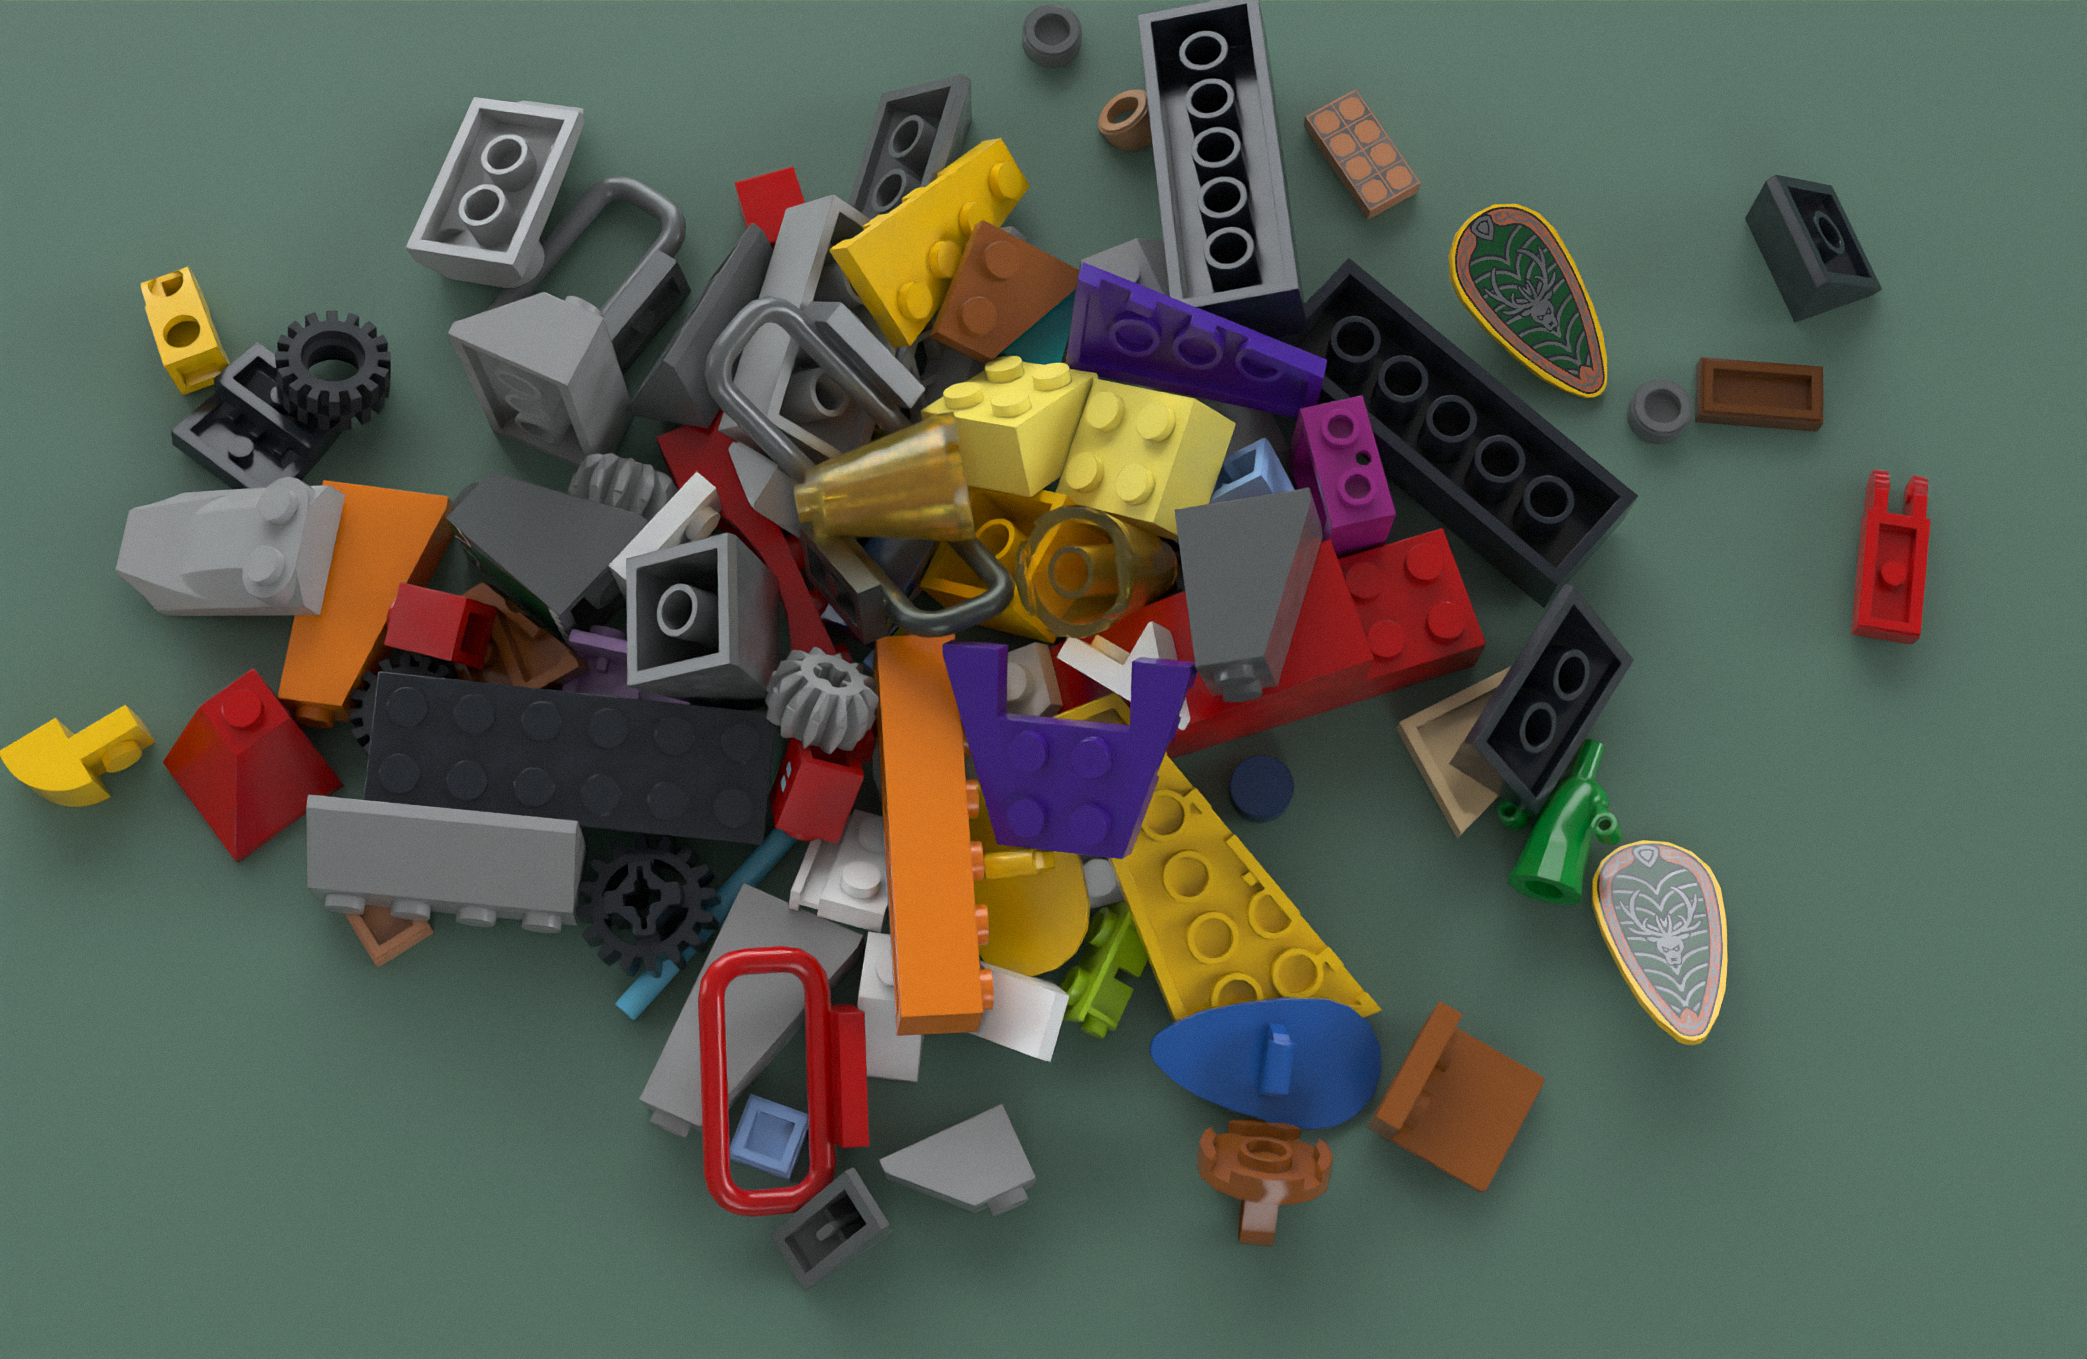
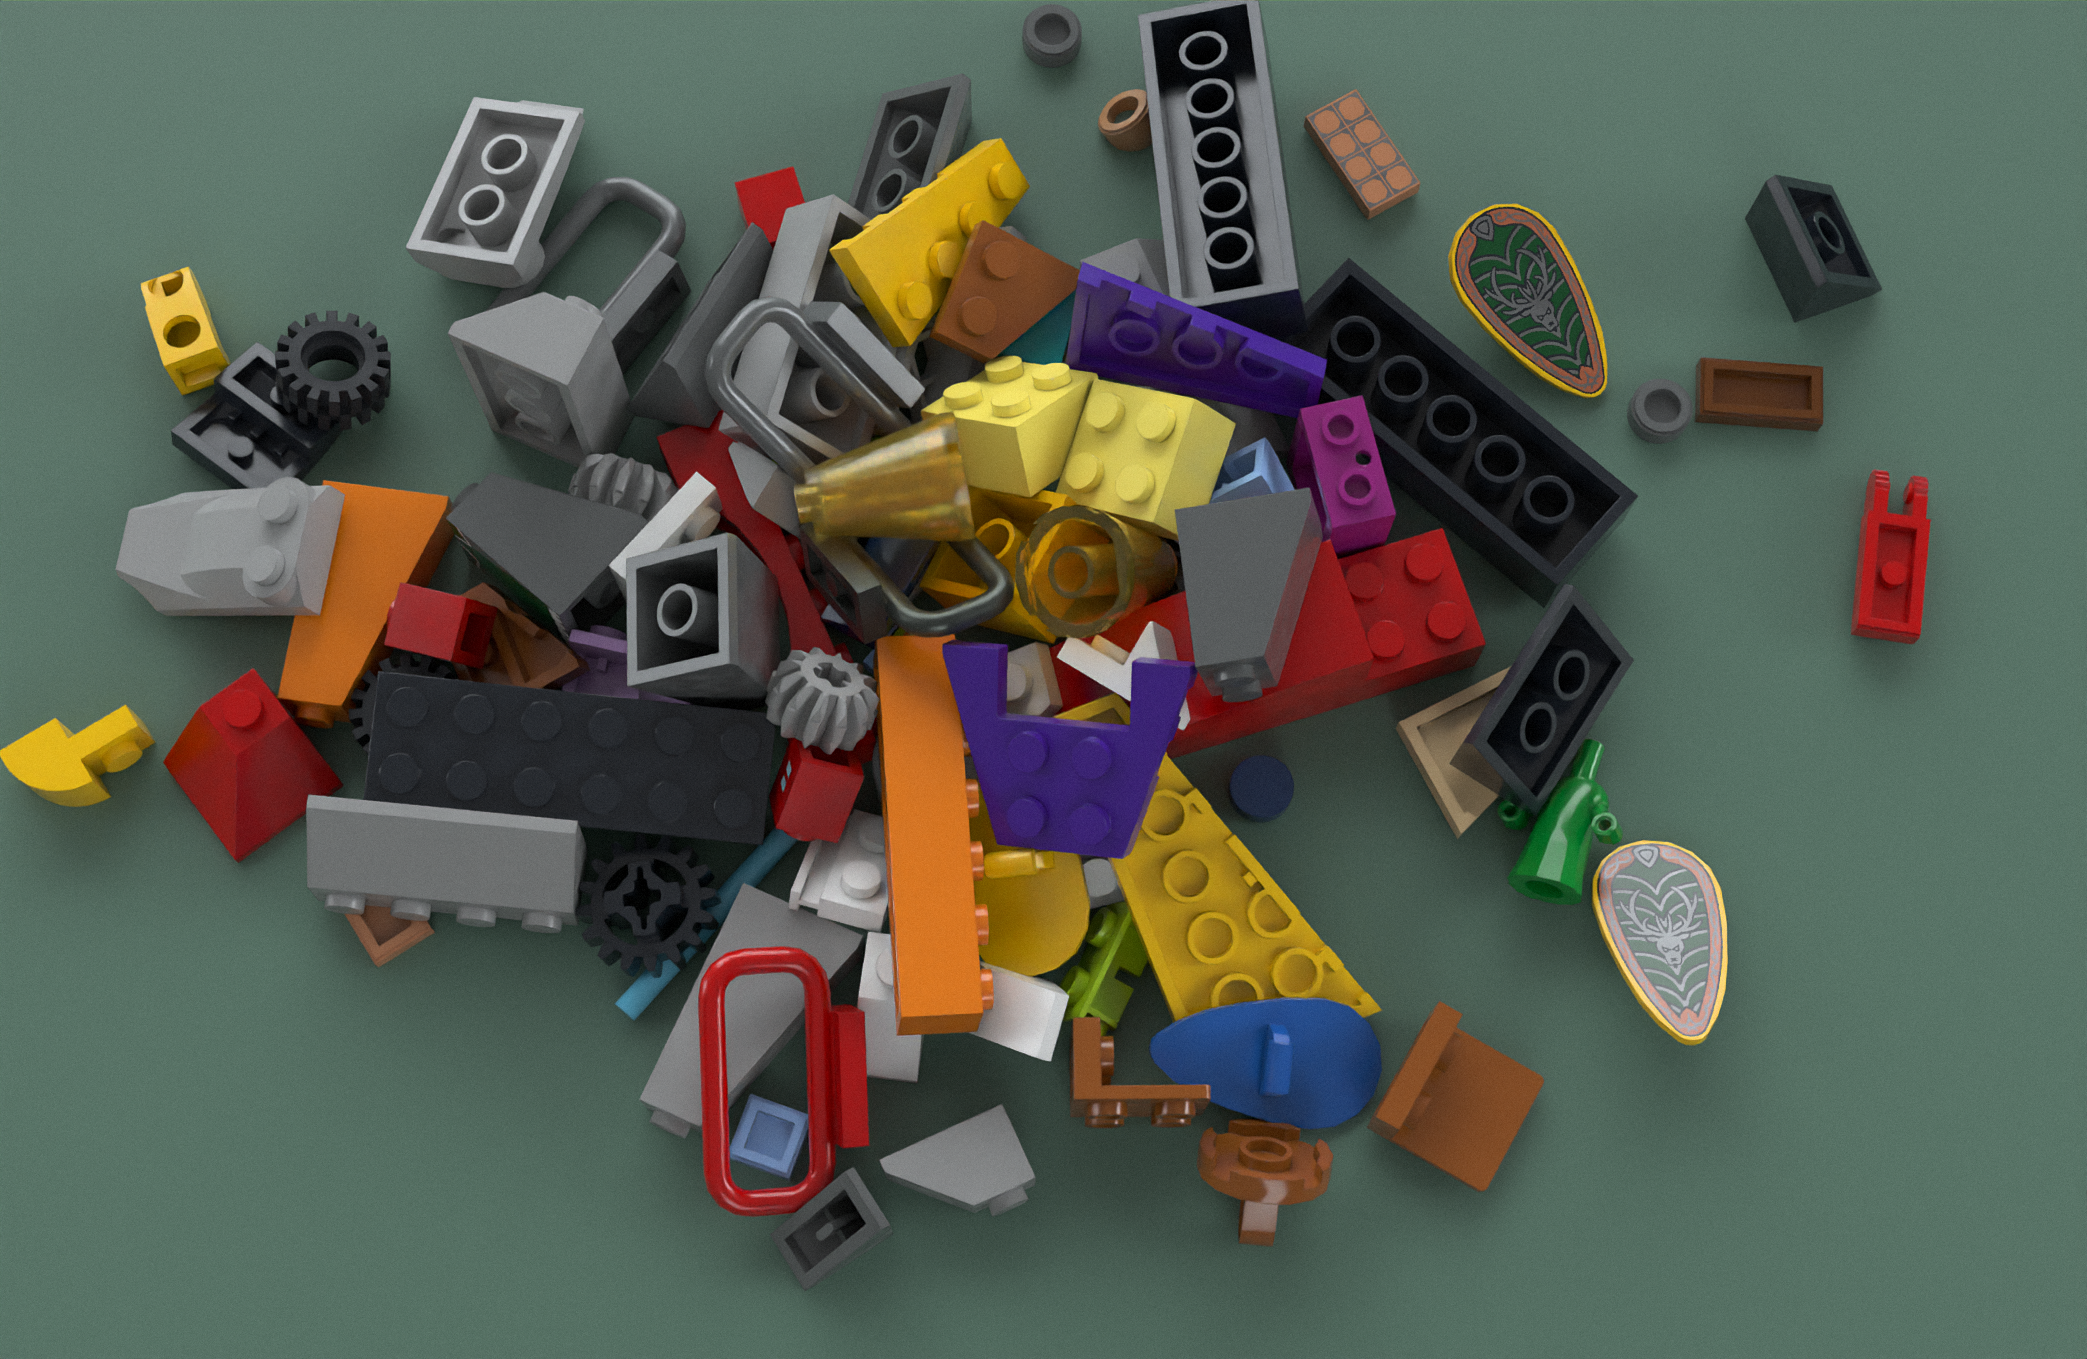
none -> dark orange bracket [1069,1017,1211,1128]

